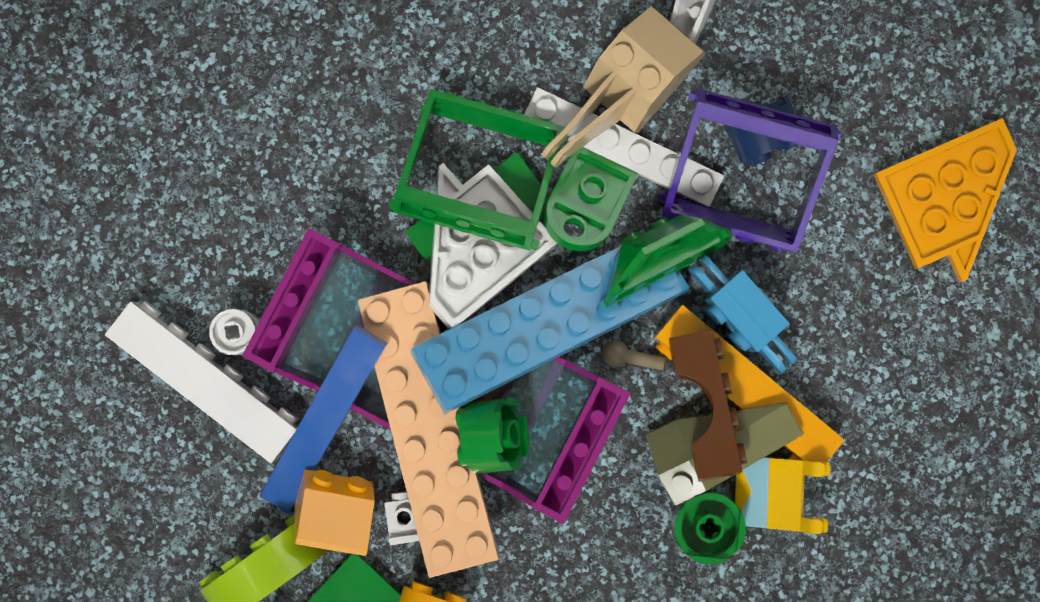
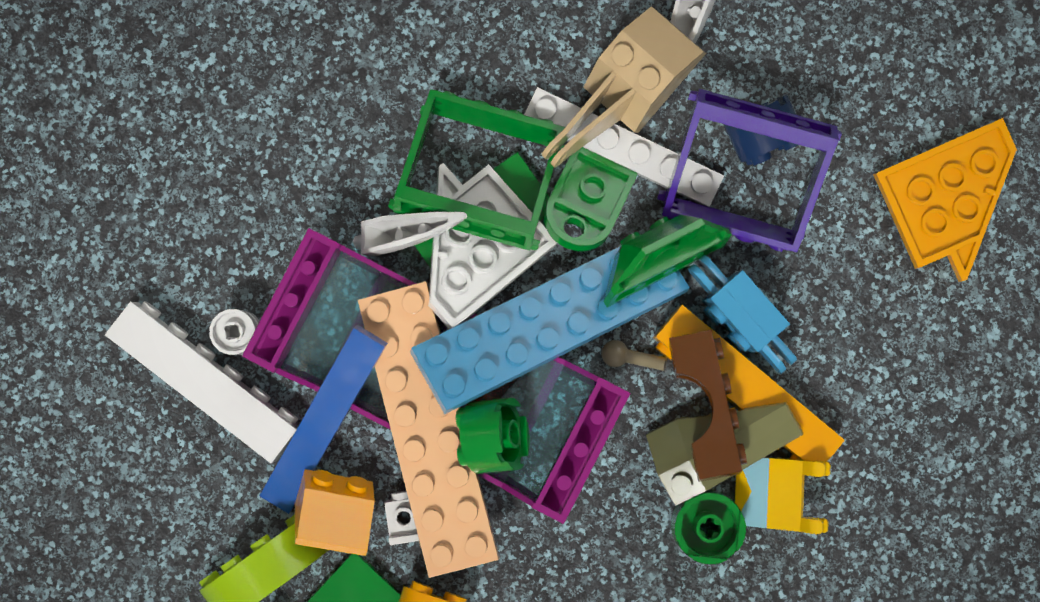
none -> white piece [353,212,467,256]

